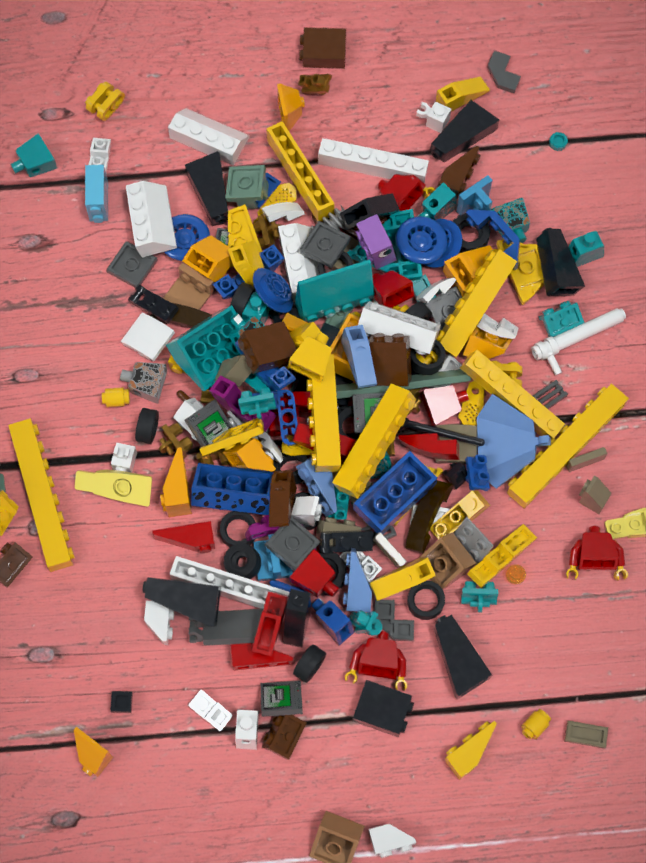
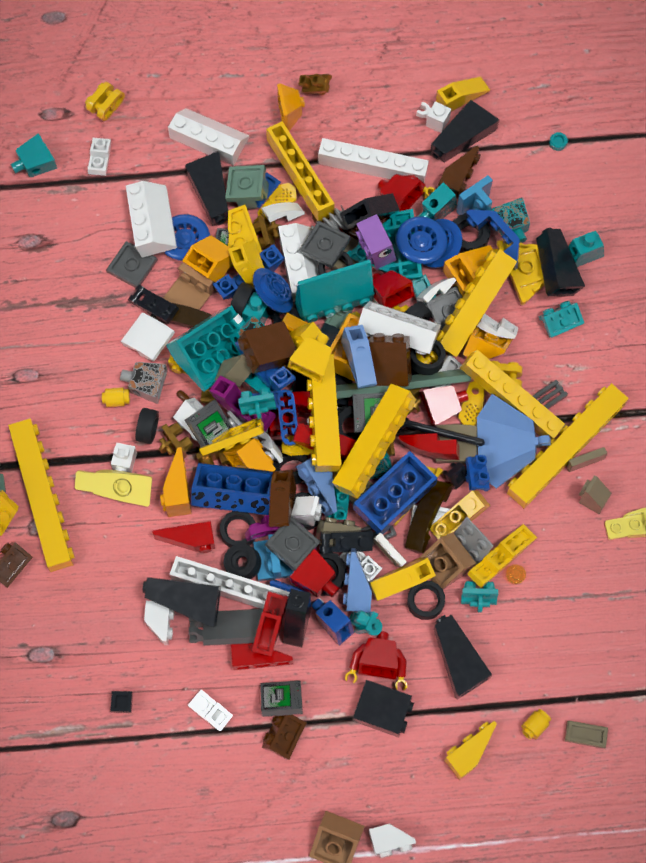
light orange slope [74,727,113,777] -> none
medium azure brick [85,165,108,223] -> none
white torso [235,710,260,750] -> none
black tyre [293,644,326,683] -> none
reddish brown brick [299,27,346,69] -> none
dark grey tile [375,599,414,641] -> none
dark grey tile [487,50,521,93] -> none
white cylinder [531,308,626,375] -> none
red torso [566,526,628,581] -> none

